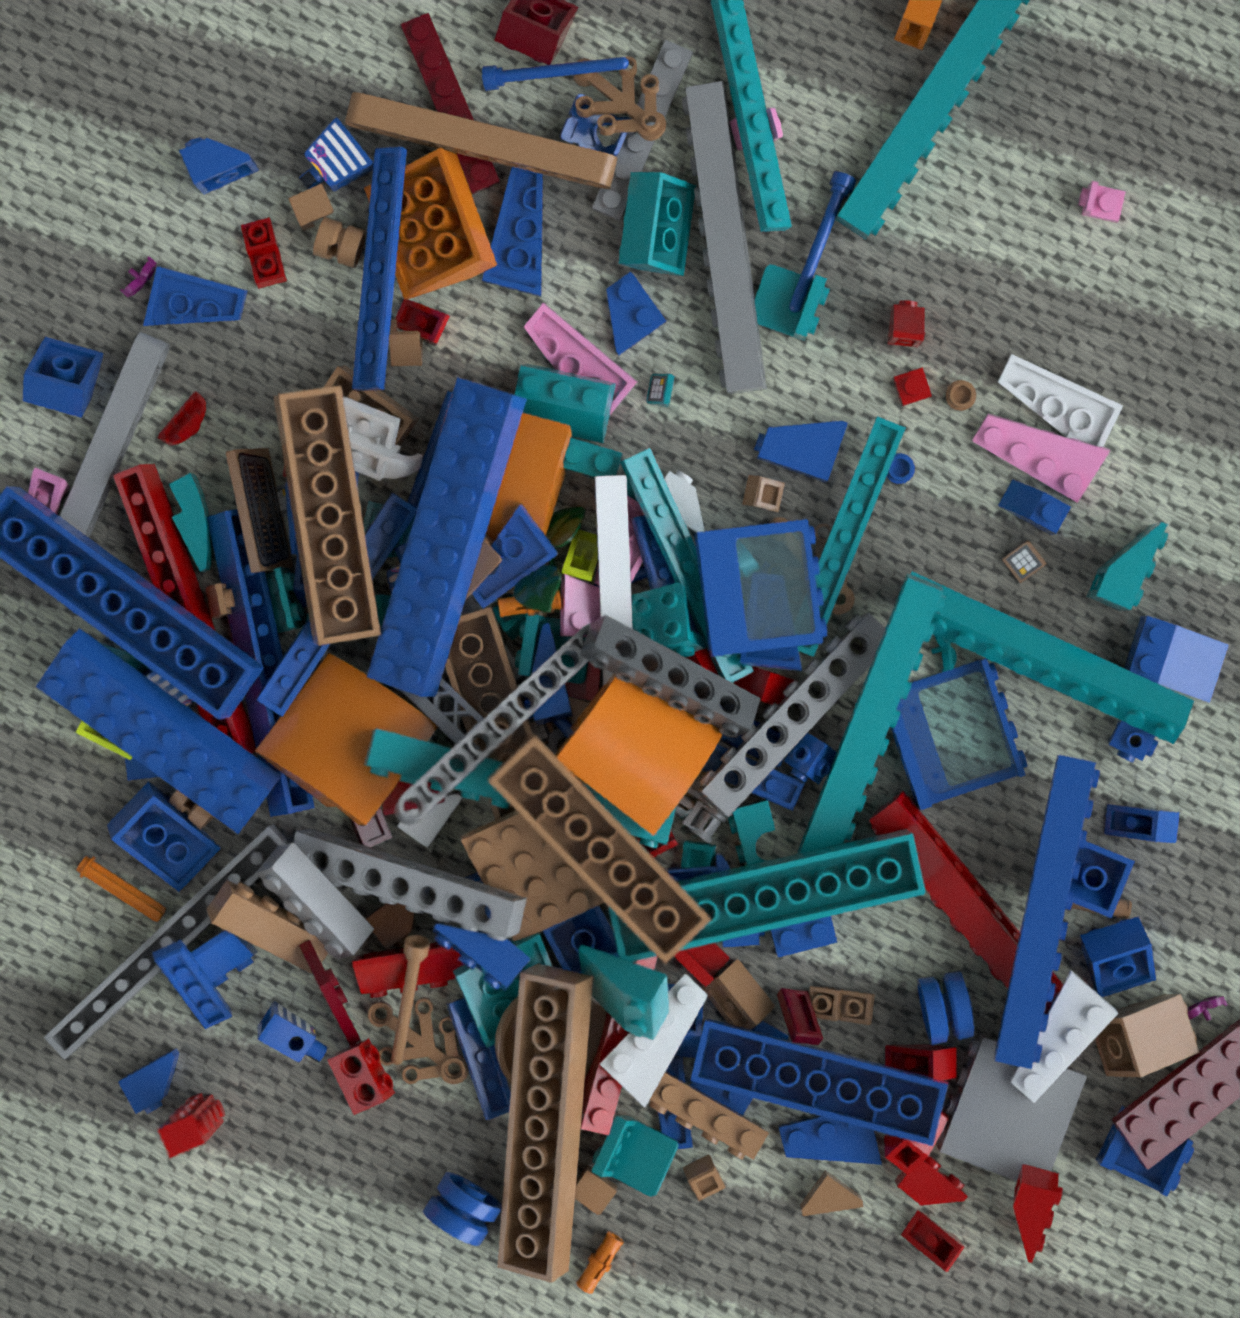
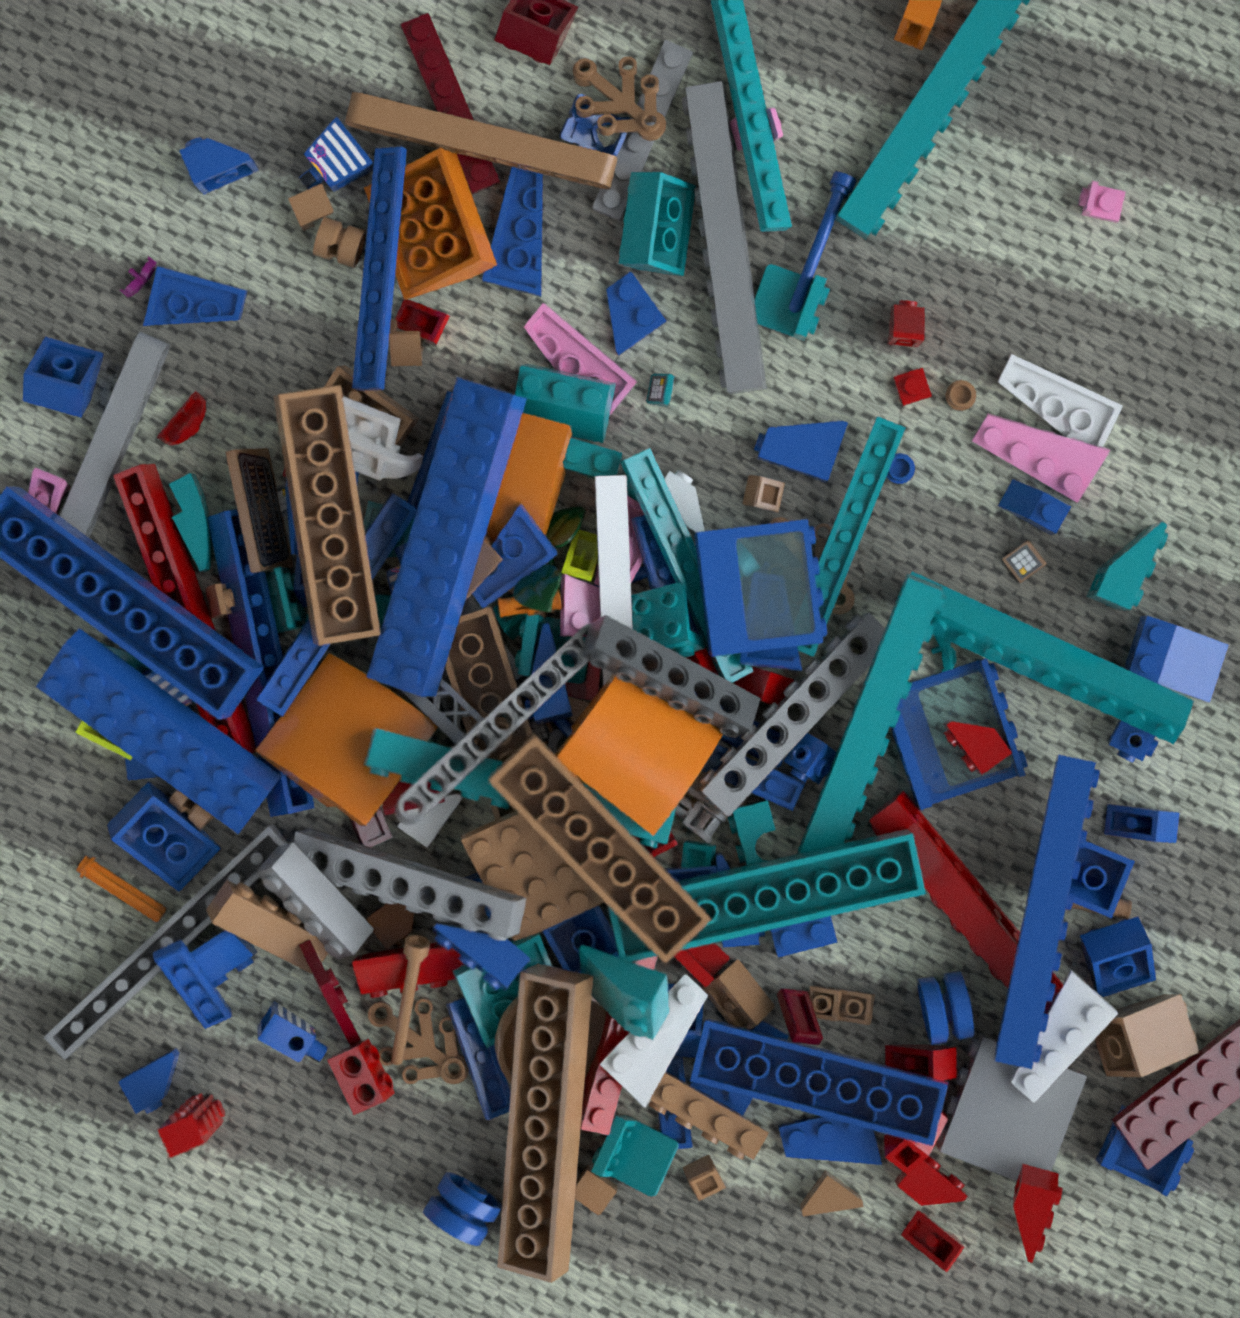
red slope [240,217,287,289] -> none
blue piece [482,57,629,91] -> none
orange pin [576,1231,624,1294] -> none
magenta piece [1187,996,1228,1021] -> none
none -> red slope [943,721,1012,775]

